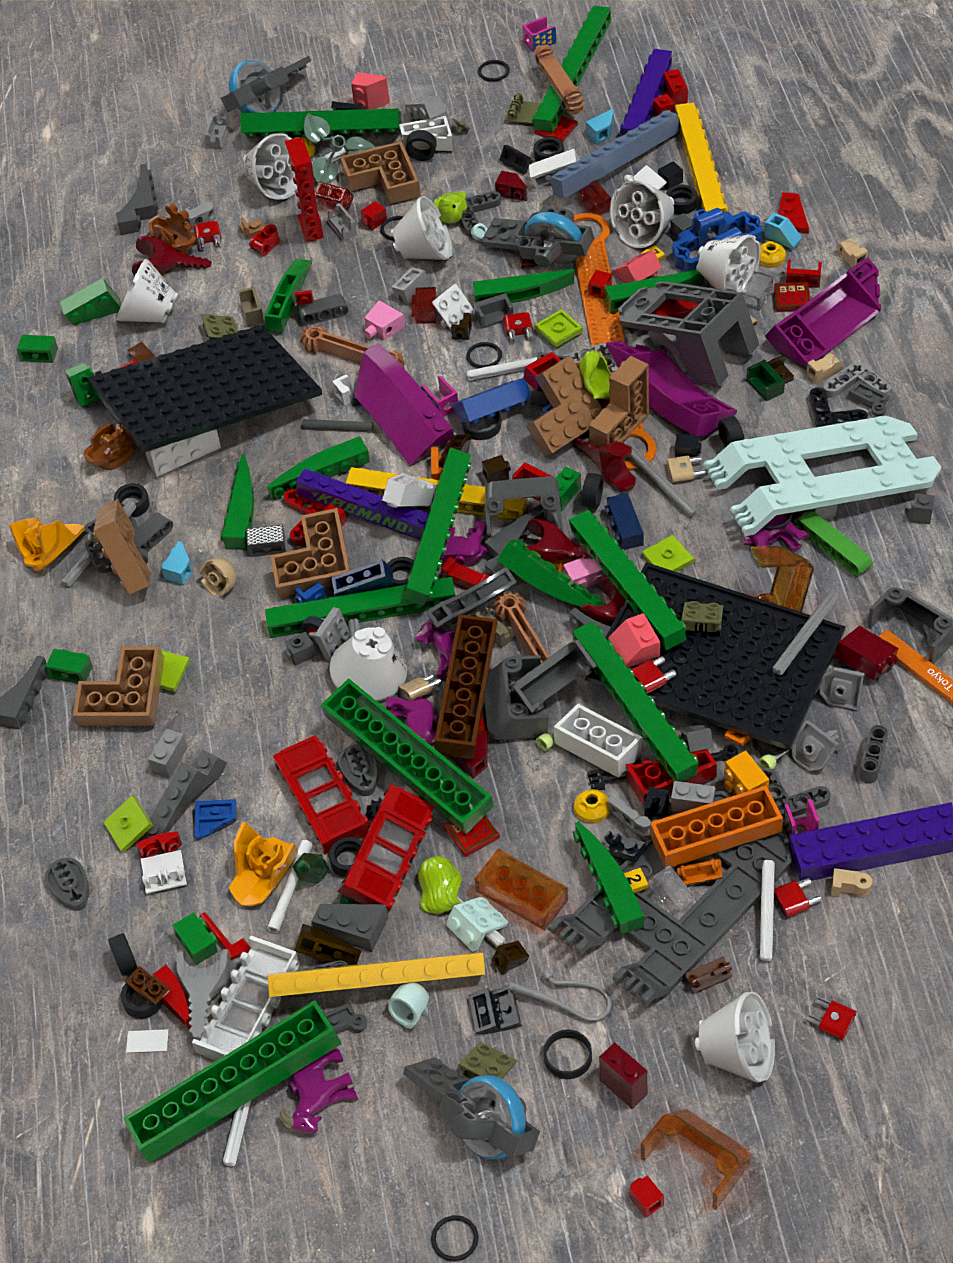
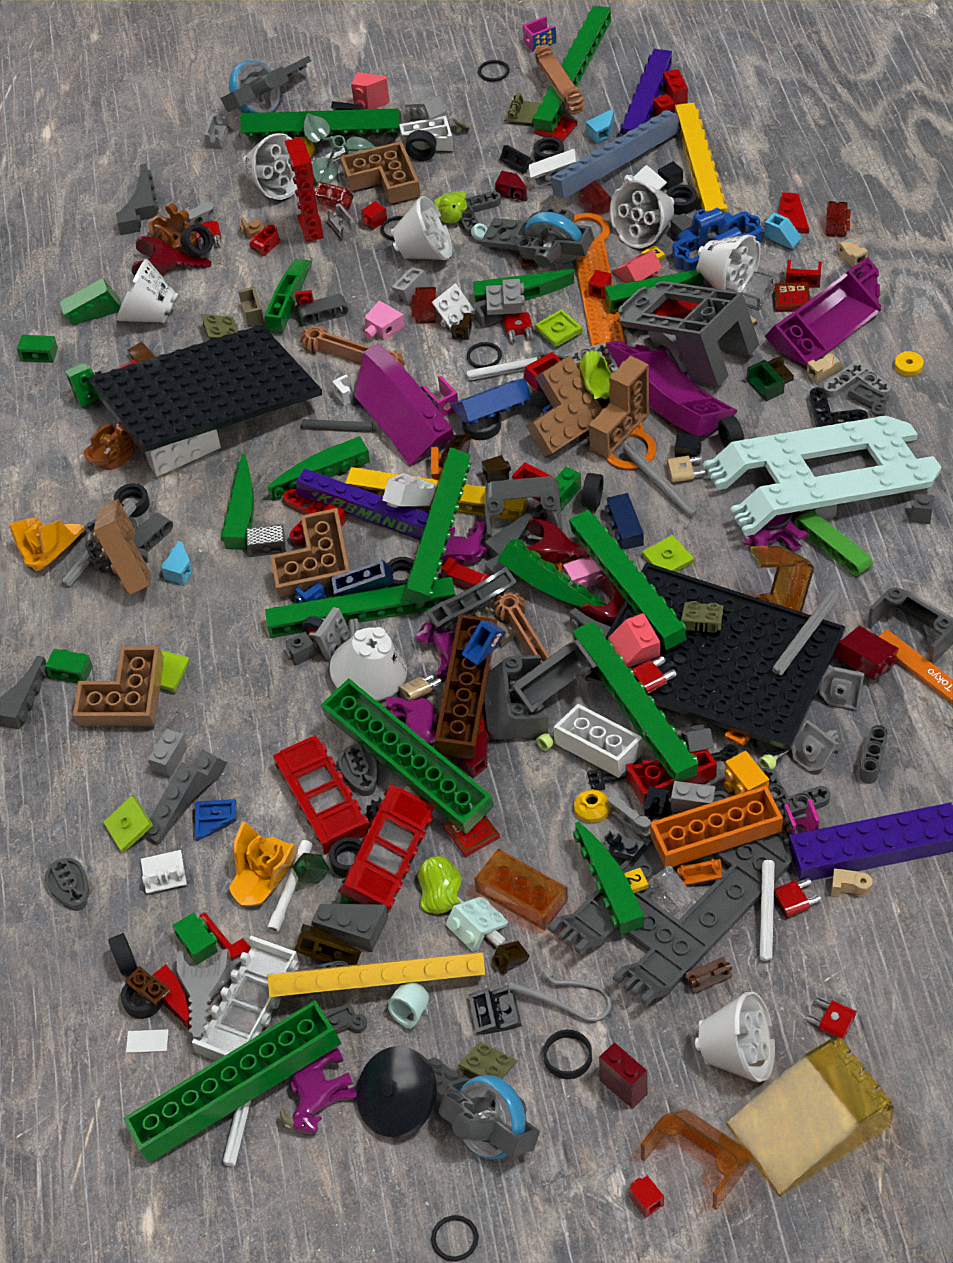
red slope [136,831,182,858] -> none
tan cylinder [199,558,237,596] -> none
dark red animal [572,437,636,491] -> none
yellow piece [759,241,786,268] -> none
none -> black tyre [180,224,213,257]
none -> black dish [356,1046,437,1138]
none -> blue slope [462,621,506,665]
none -> light grey plate [486,279,525,315]
none -> clear yellow windscreen [726,1038,894,1197]
none -> clear red brick [826,201,851,237]
none -> yellow piece [894,351,924,377]

